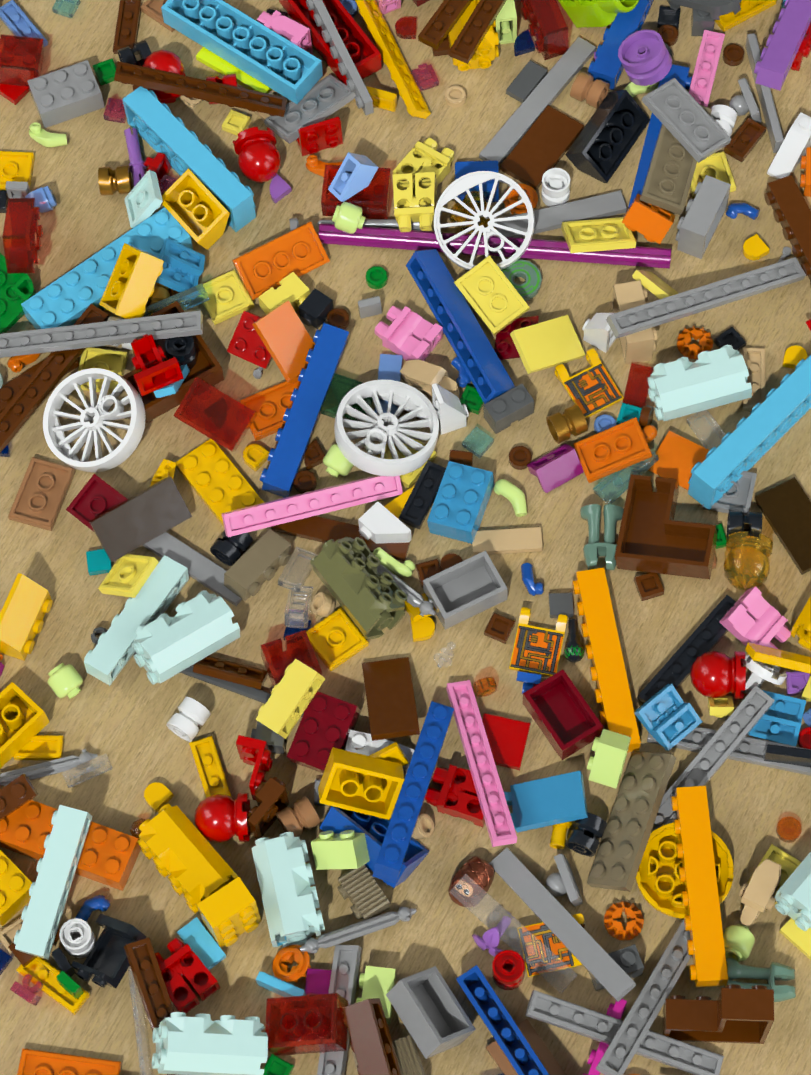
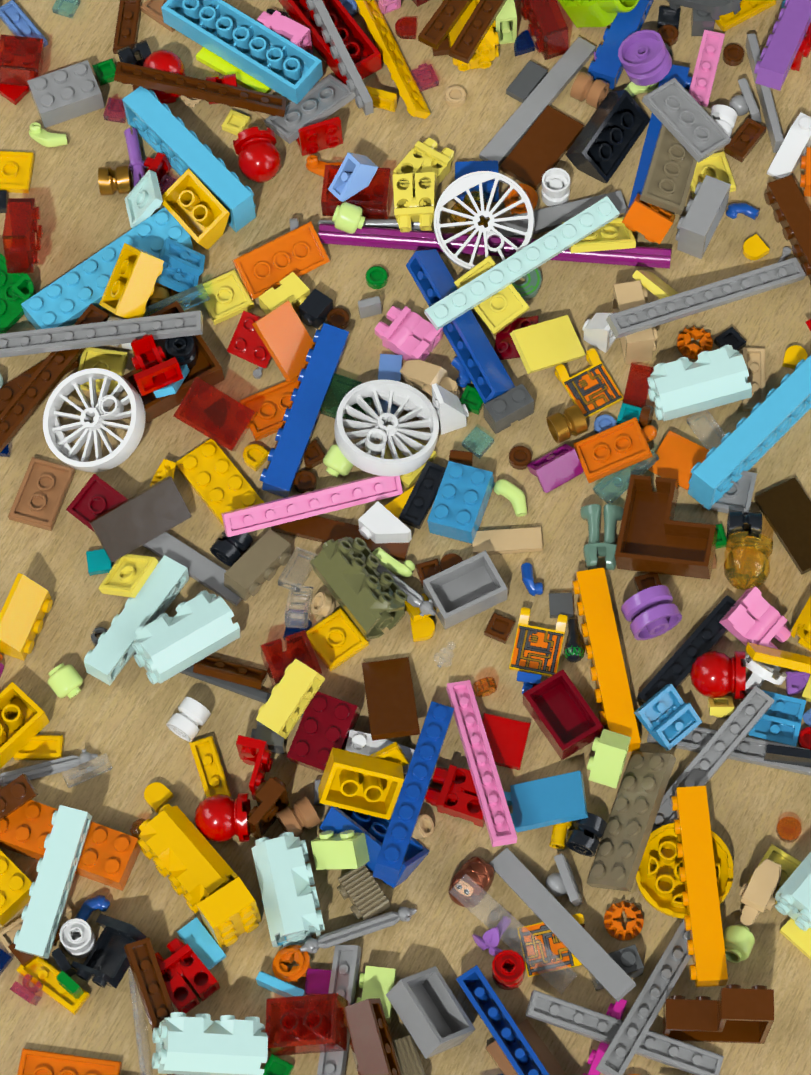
light grey tile [5,181,31,200] -> none
orange arm [7,353,41,373] -> none
medium blue piece [25,186,57,213] -> none
medium lavender tile [270,174,292,204] -> none
sand green piece [724,958,796,1002] -> none
none -> light aqua plate [424,196,620,330]
none -> medium lavender wheel [621,585,682,640]

